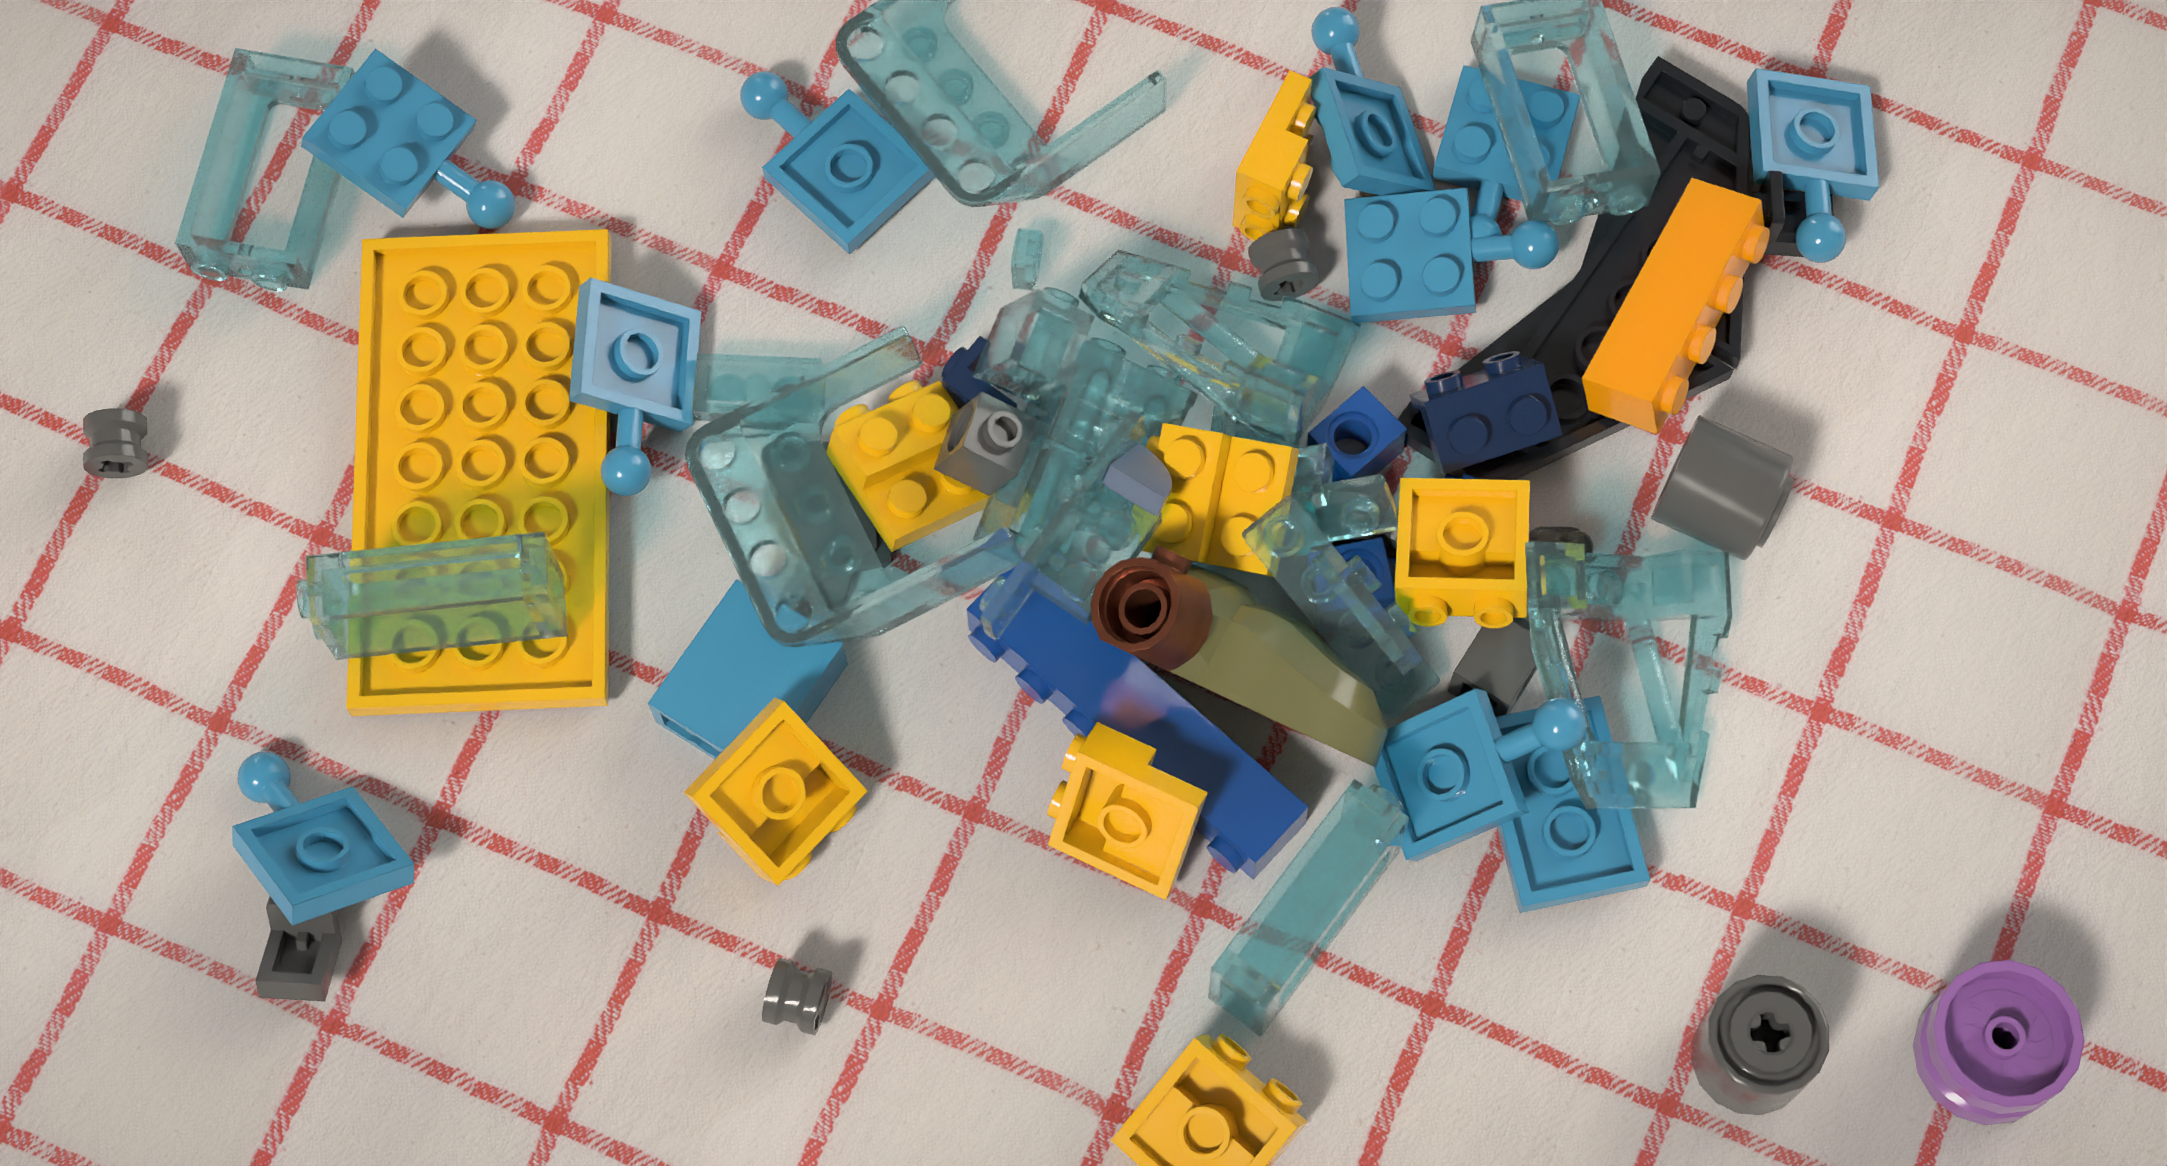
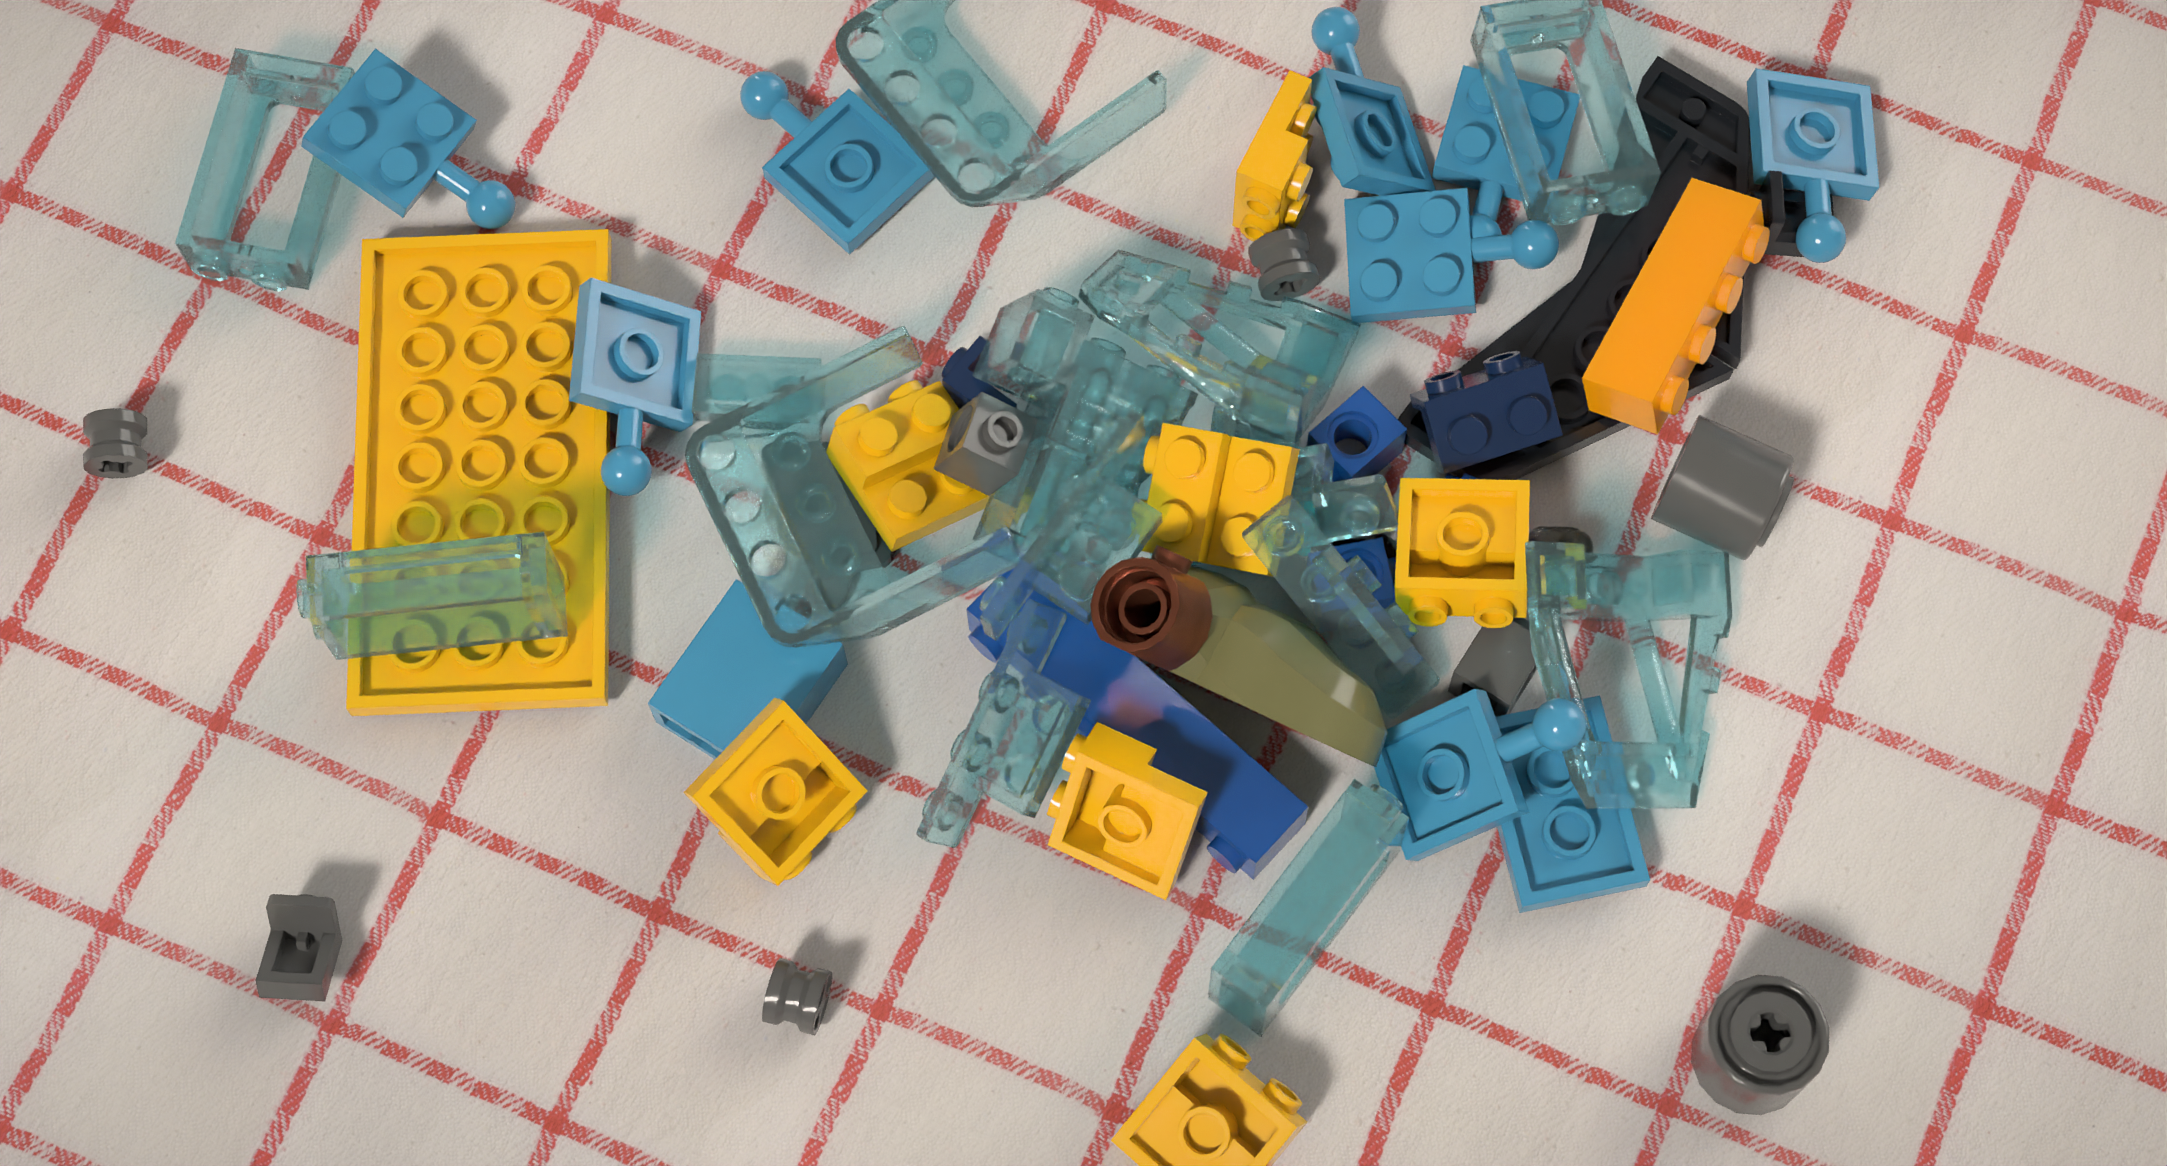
dark azure plate [232,752,414,926] -> none
clear light blue tile [1011,227,1044,291] -> none
sand blue tile [1102,443,1172,516] -> none
medium lavender wheel [1913,960,2085,1125] -> none
none -> clear light blue bracket [916,599,1091,848]

